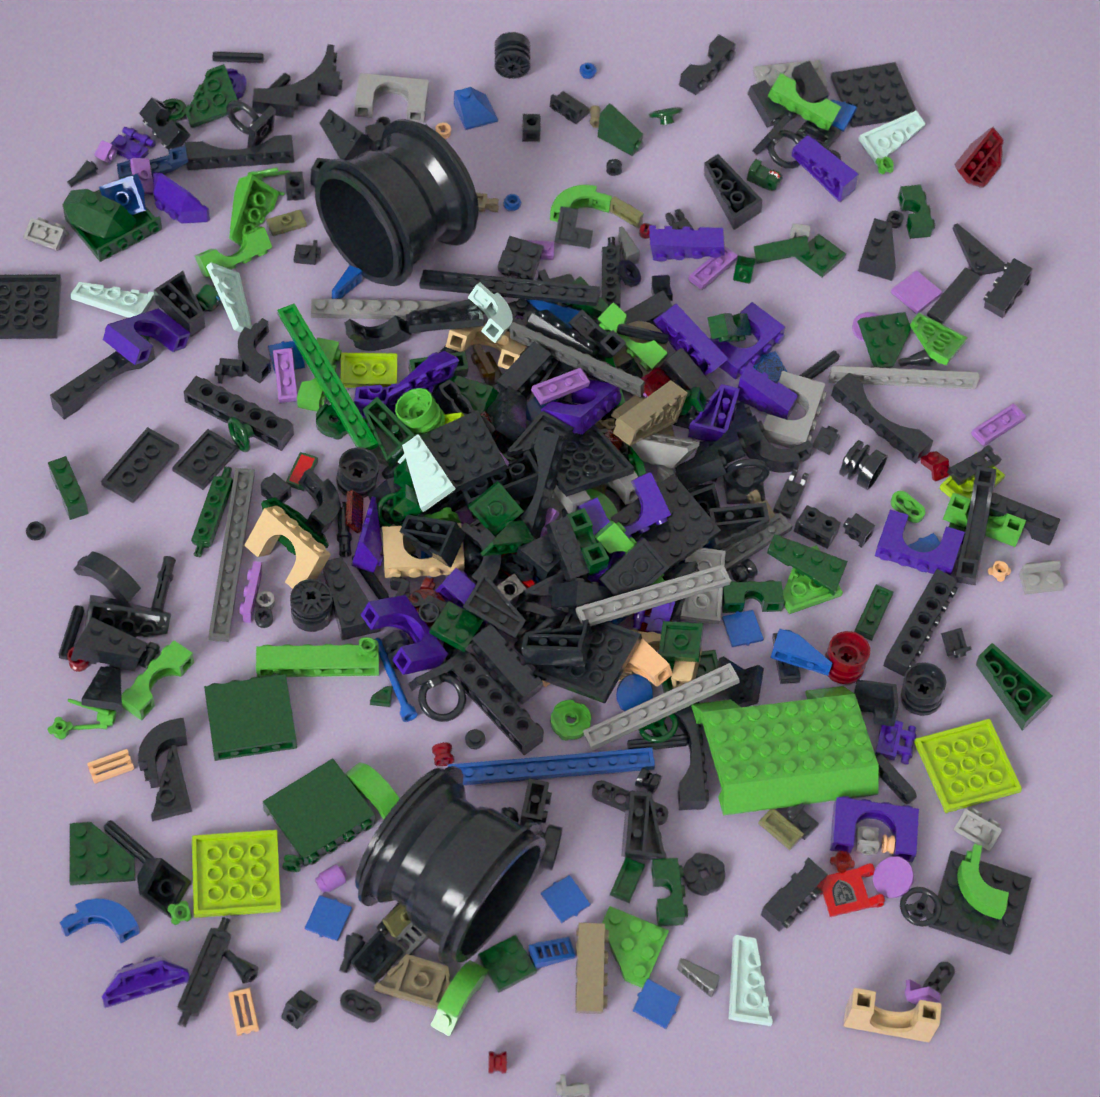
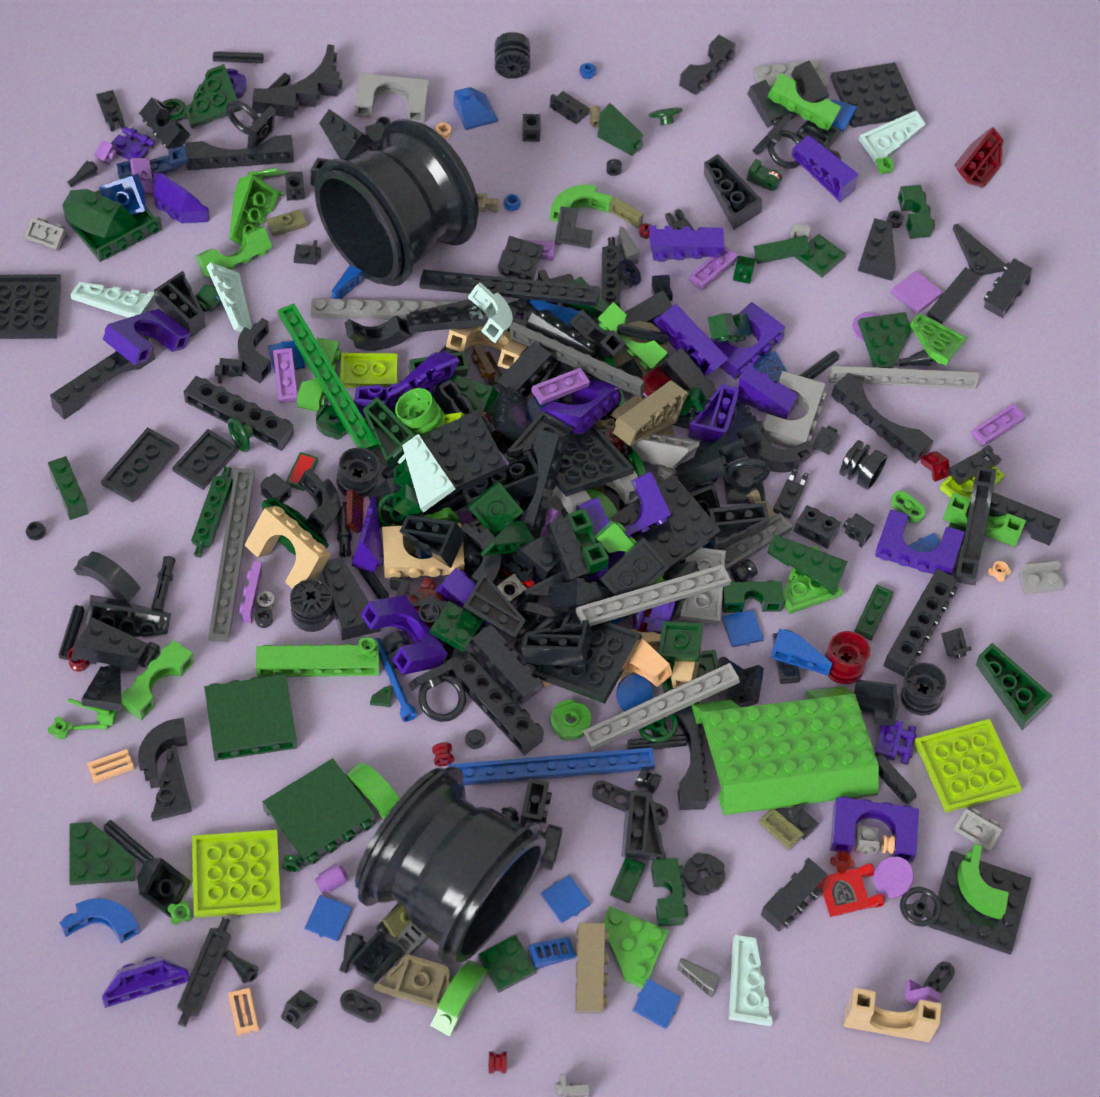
none -> black hinge [96,90,125,132]

